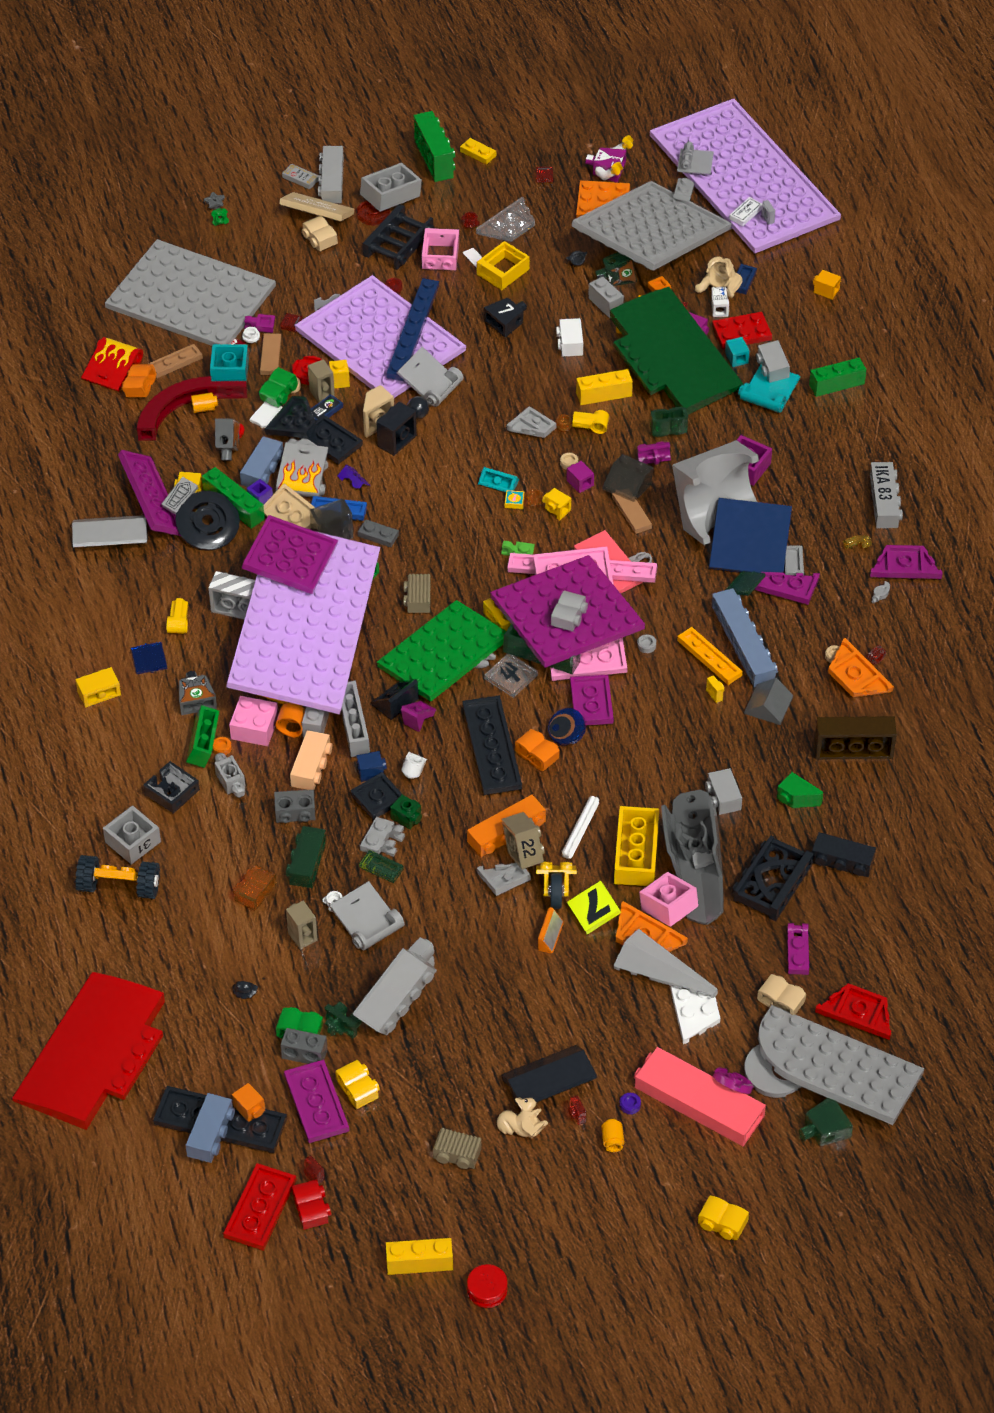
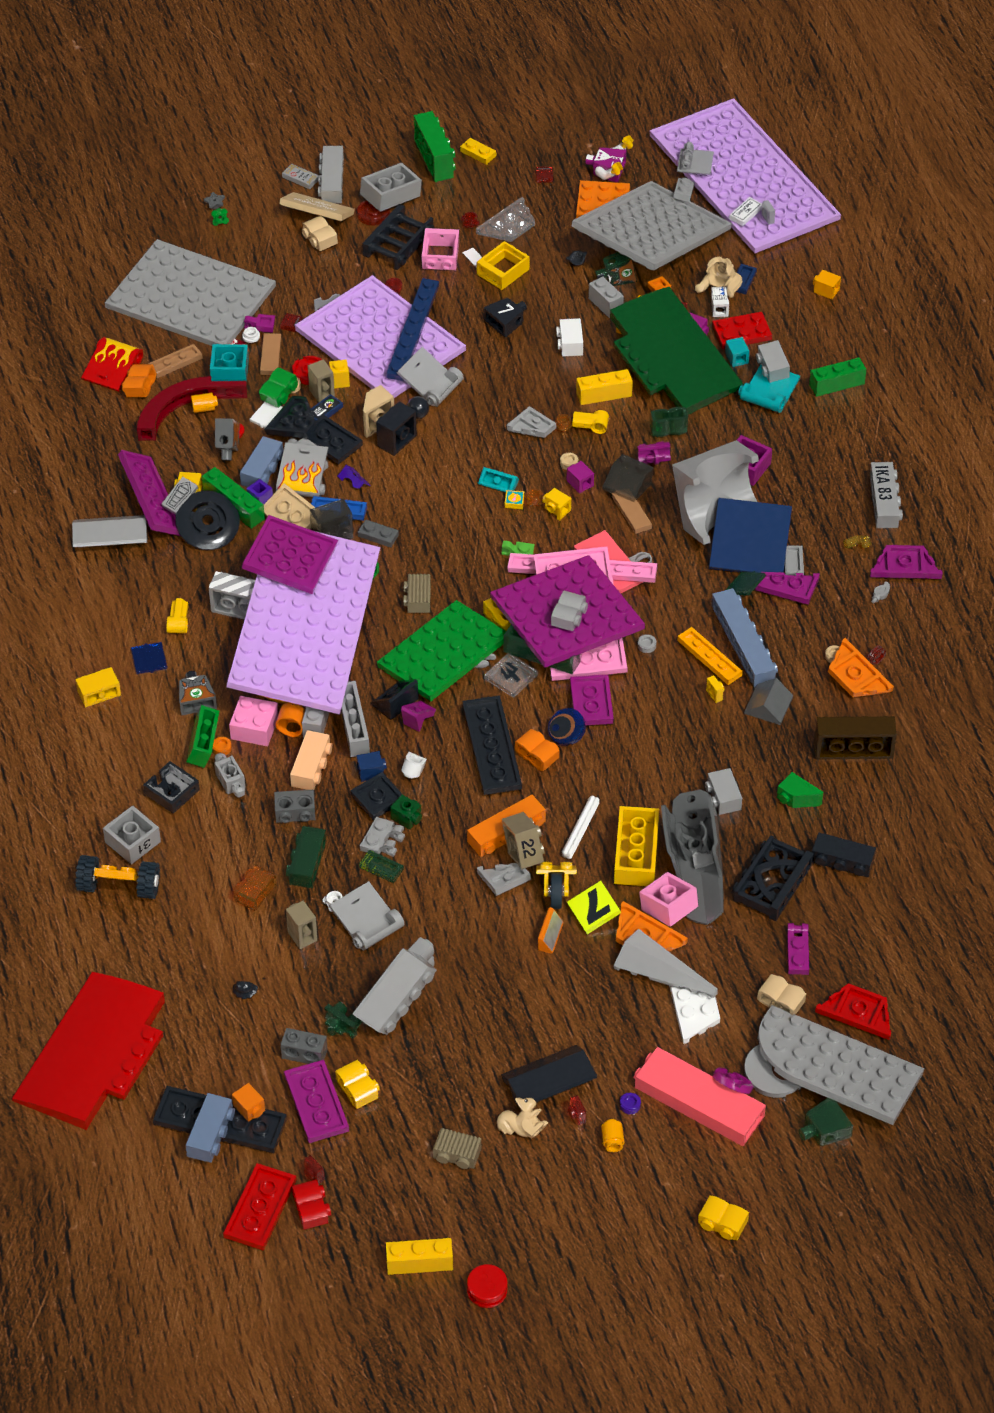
green brick [276,1007,323,1039] -> none

